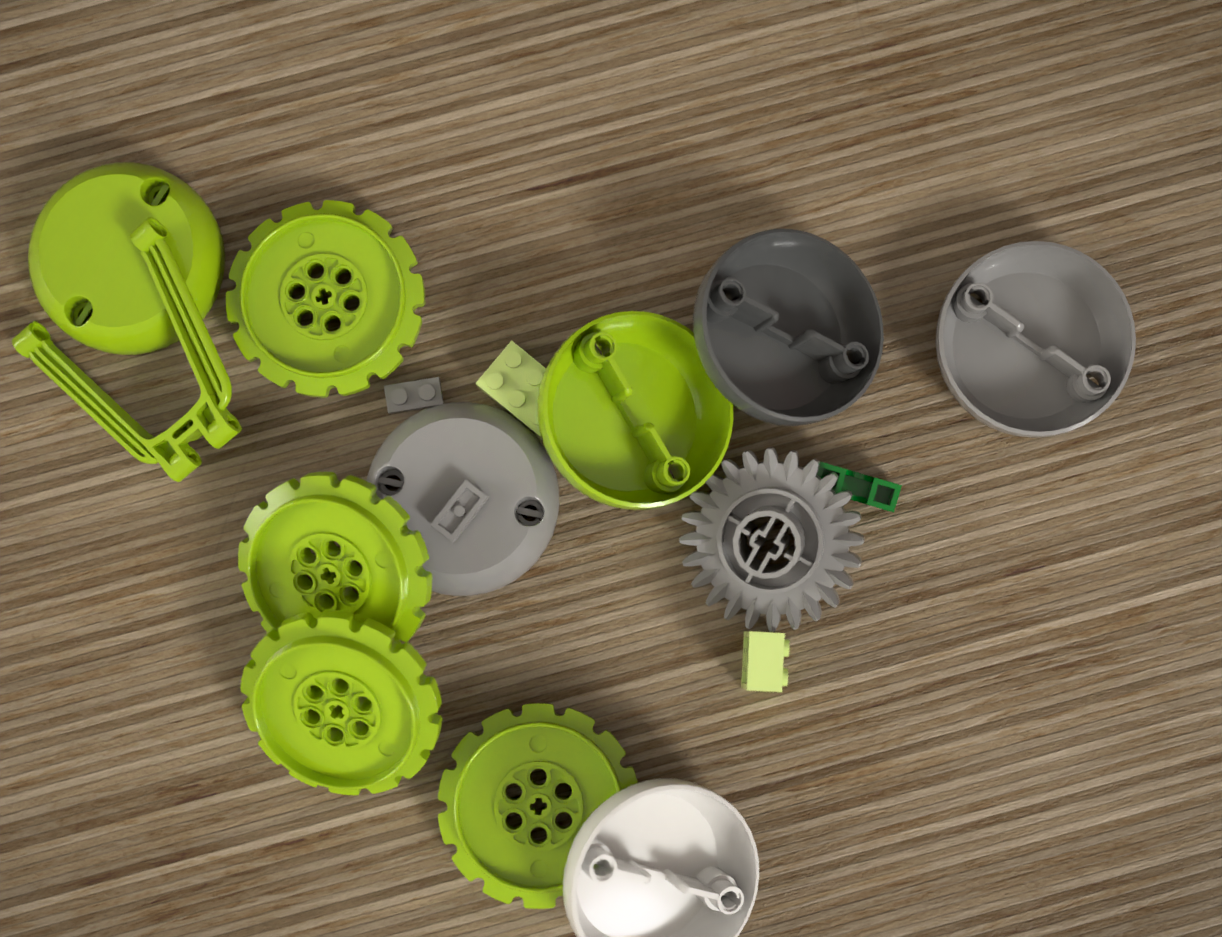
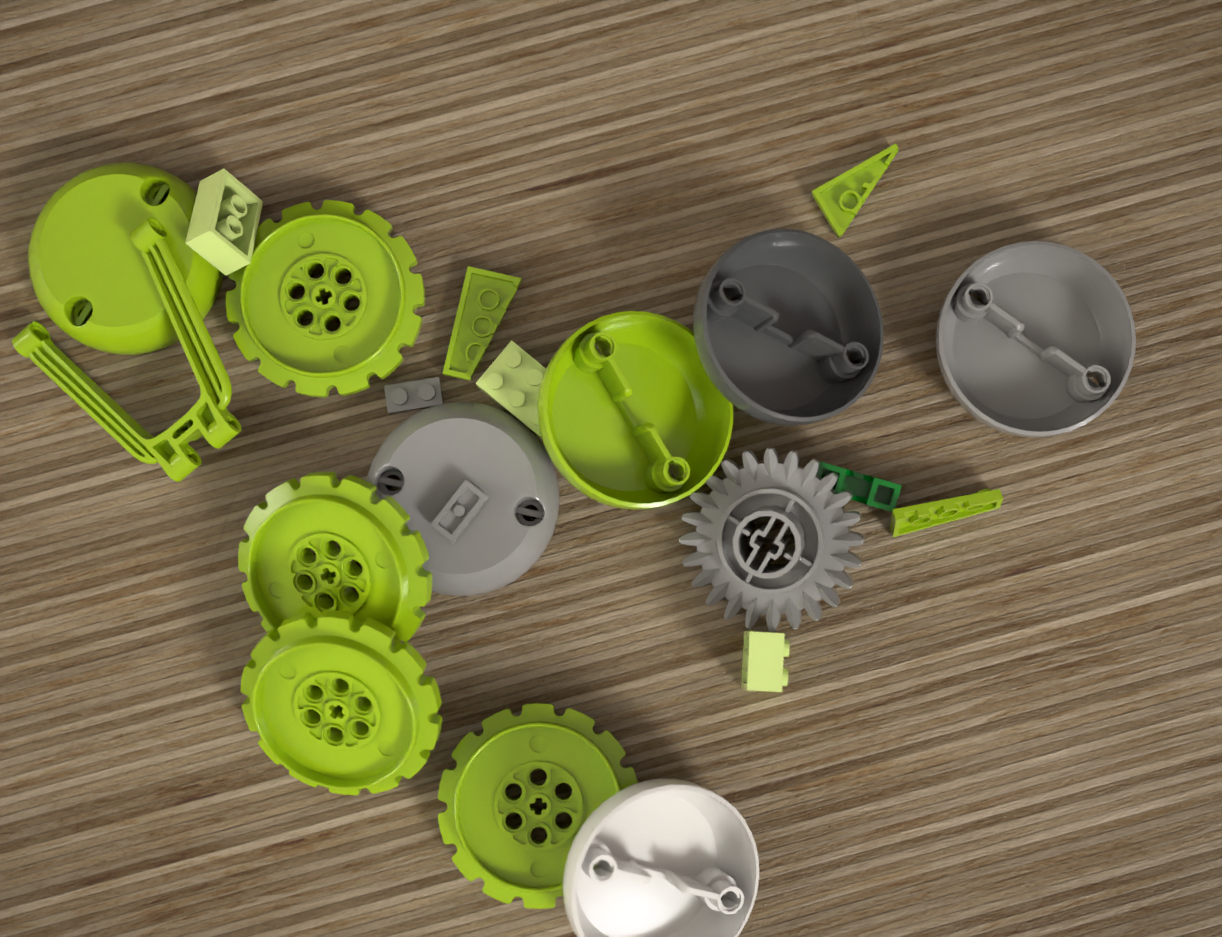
none -> yellowish green brick [185,168,263,275]
none -> lime wing [442,266,522,381]
none -> lime wing [811,144,898,238]
none -> lime wing [889,488,1003,537]

